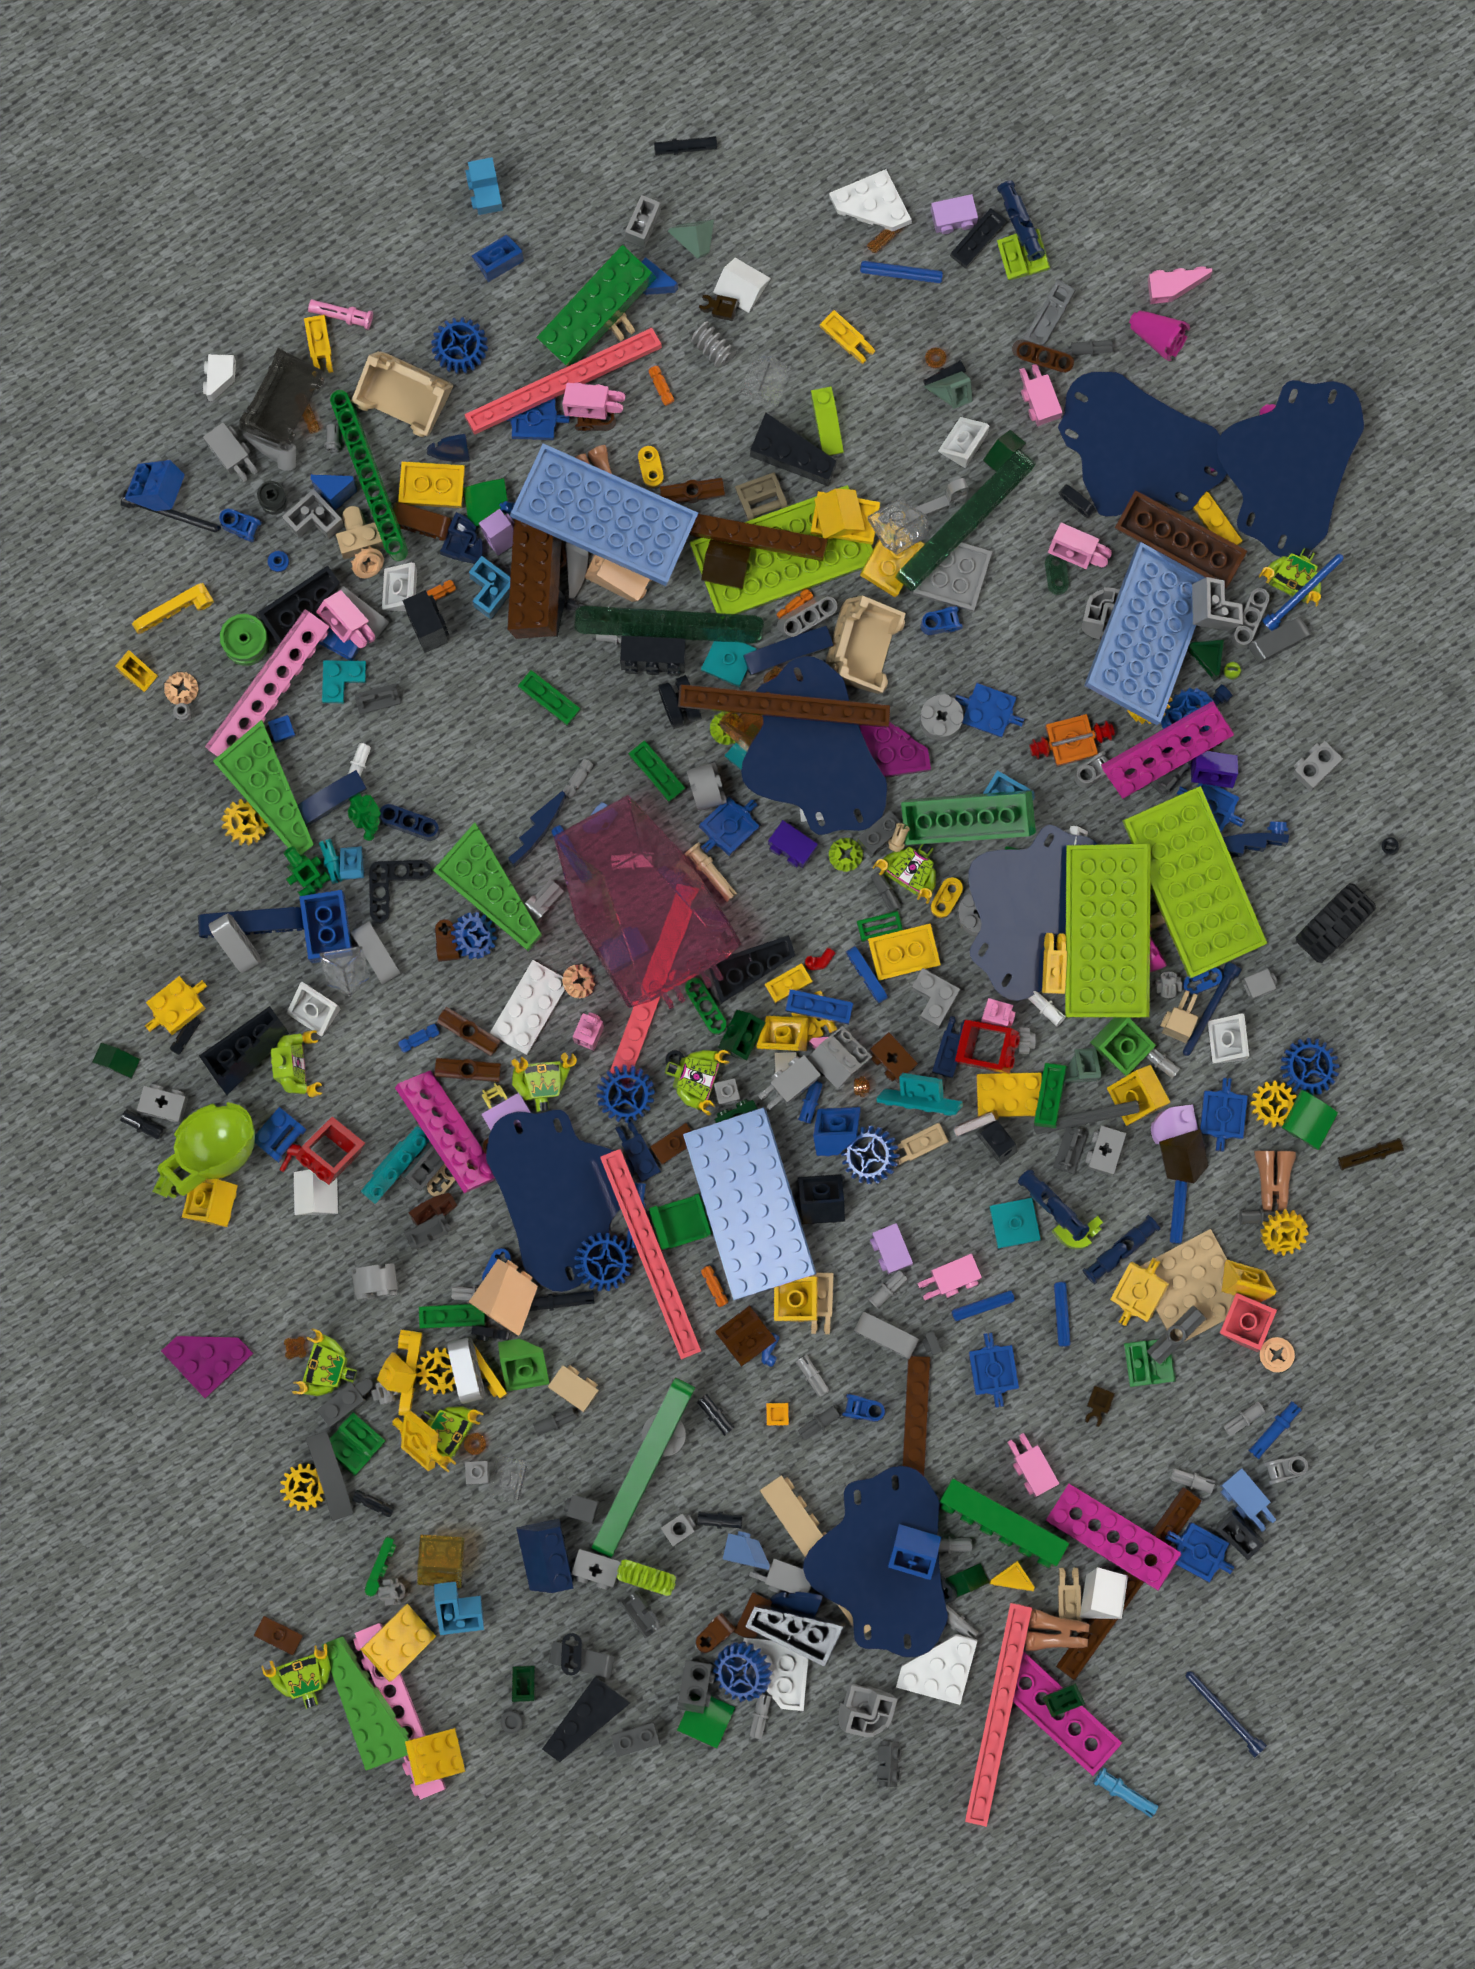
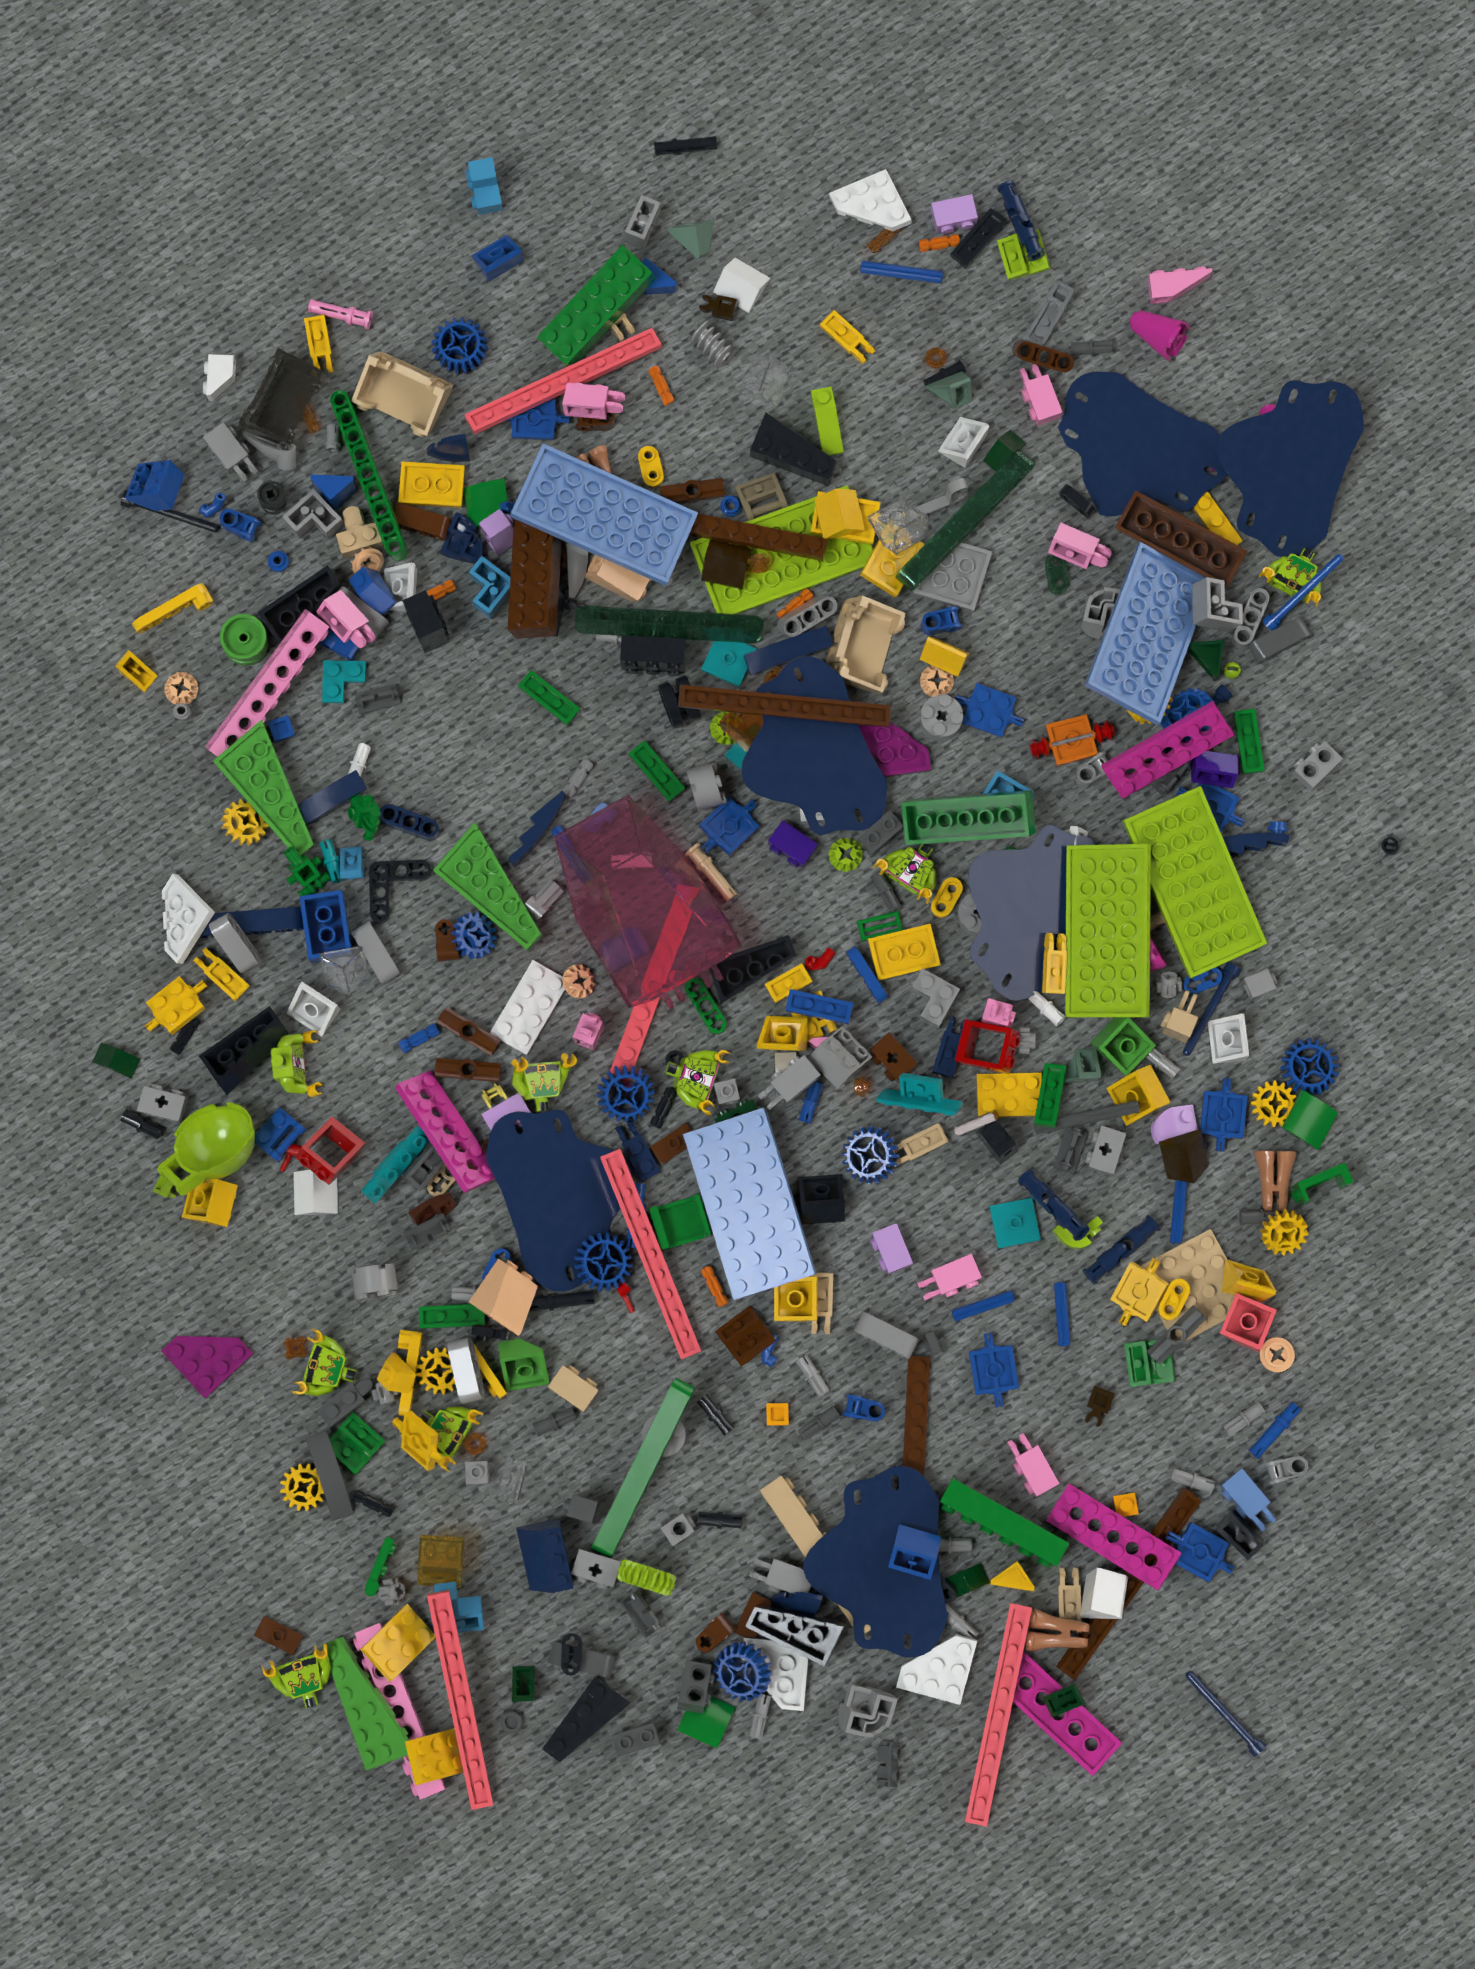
dark green brick [718,1010,766,1061] -> none
medium blue slope [723,1531,770,1570] -> none
blue slope [813,1107,861,1156] -> none
light grey axle [868,1271,907,1309] -> none
tan pin [888,823,910,852] -> none
dark azure pin [1093,1767,1159,1818] -> none
black tyre [1295,883,1376,963] -> none
dark brown pin [1337,1138,1404,1171] -> none
none -> white plate [162,874,215,964]
none -> yellow hinge [193,947,250,1002]
none -> blue arm [199,493,225,518]
none -> blue slope [349,566,397,616]
none -> coral plate [427,1590,494,1810]
none -> red hand [617,1283,635,1313]
none -> black axle [650,1087,677,1129]
none -> blue plate [720,496,741,517]
none -> clear orange plate [747,554,769,573]
none -> orange axle [919,234,960,252]
none -> yellow slope [919,636,970,677]
none -> light nougat gear [920,665,954,697]
none -> light orange plate [1113,1493,1139,1517]
none -> yellow plate [1158,1279,1190,1321]
none -> green plate [1233,709,1265,775]
none -> green panel [1291,1162,1354,1207]

